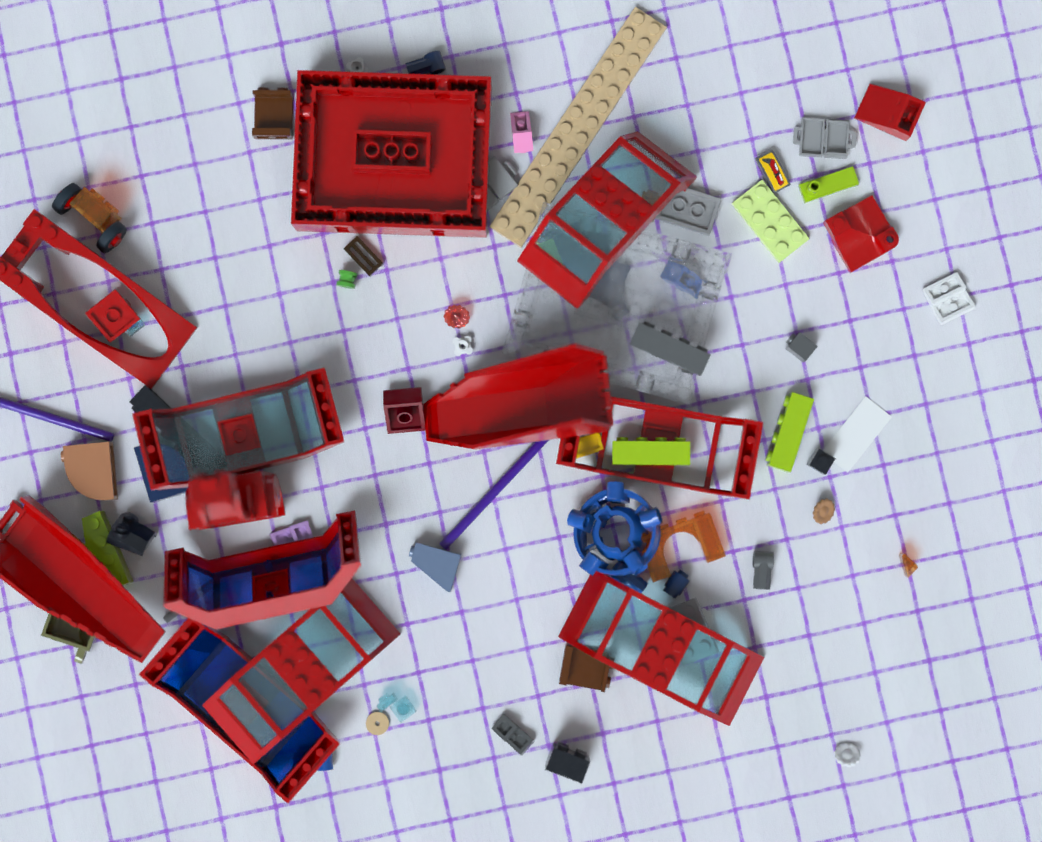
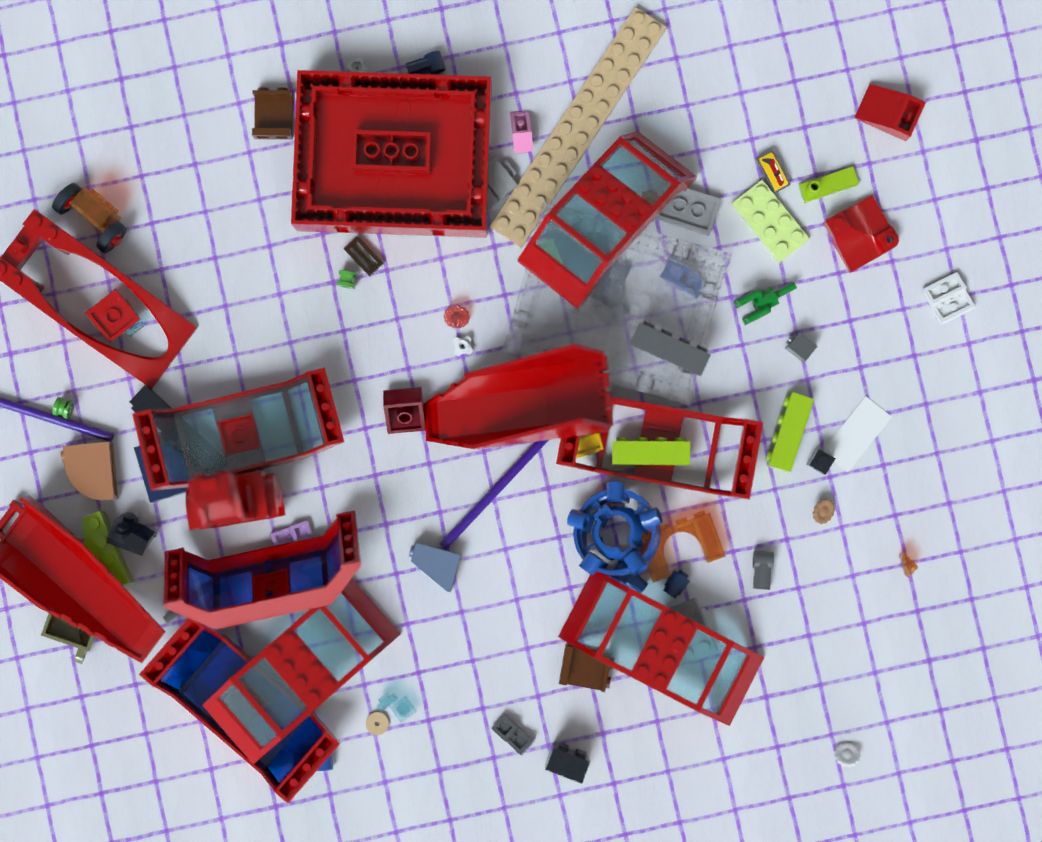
light grey piece [793,117,857,159] -> none
none -> bright green wheel [52,397,74,419]
none -> green plant [733,282,797,326]

